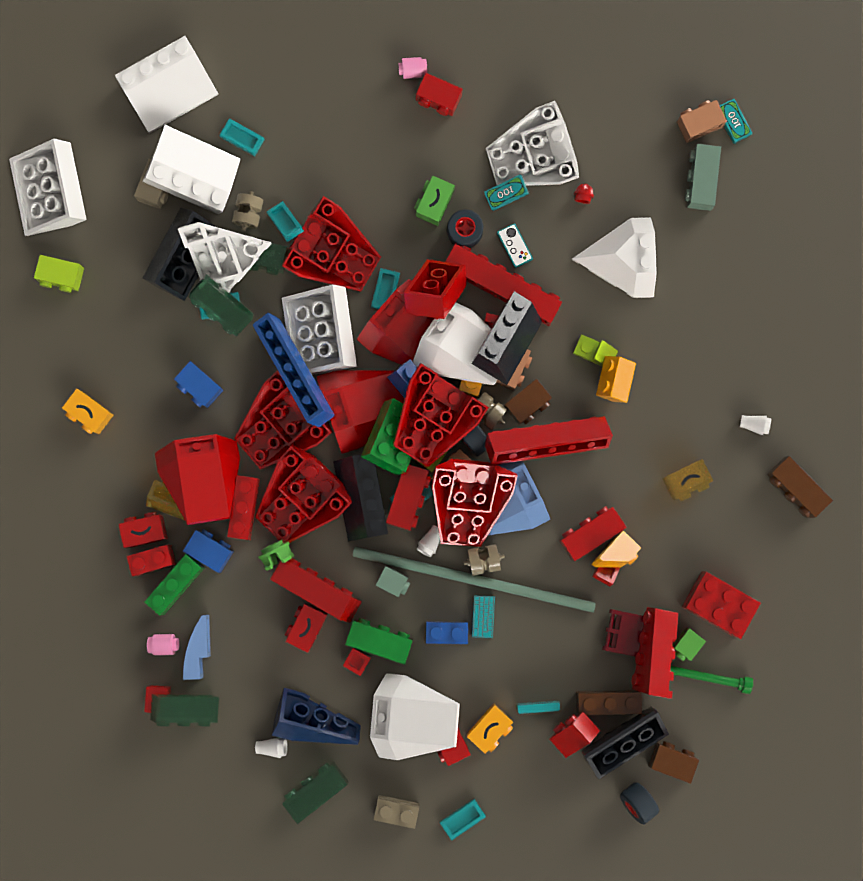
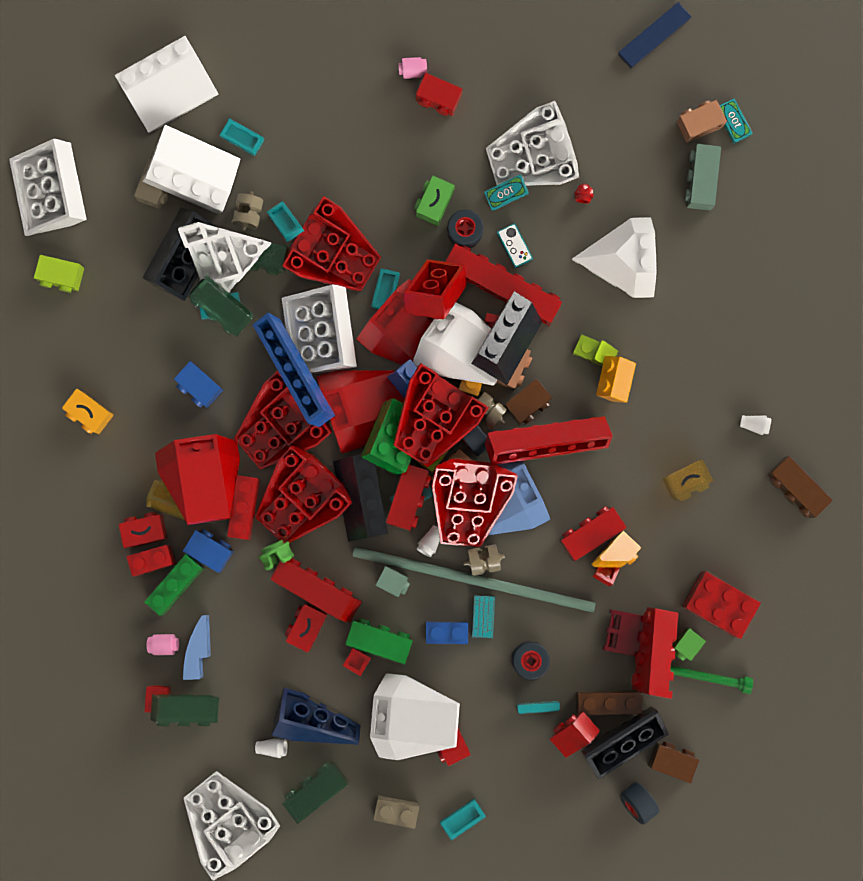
light orange brick [466,703,513,754] -> none
none -> white wedge [184,771,280,880]
none -> black wheel [511,641,550,680]
none -> dark blue tile [618,2,692,69]

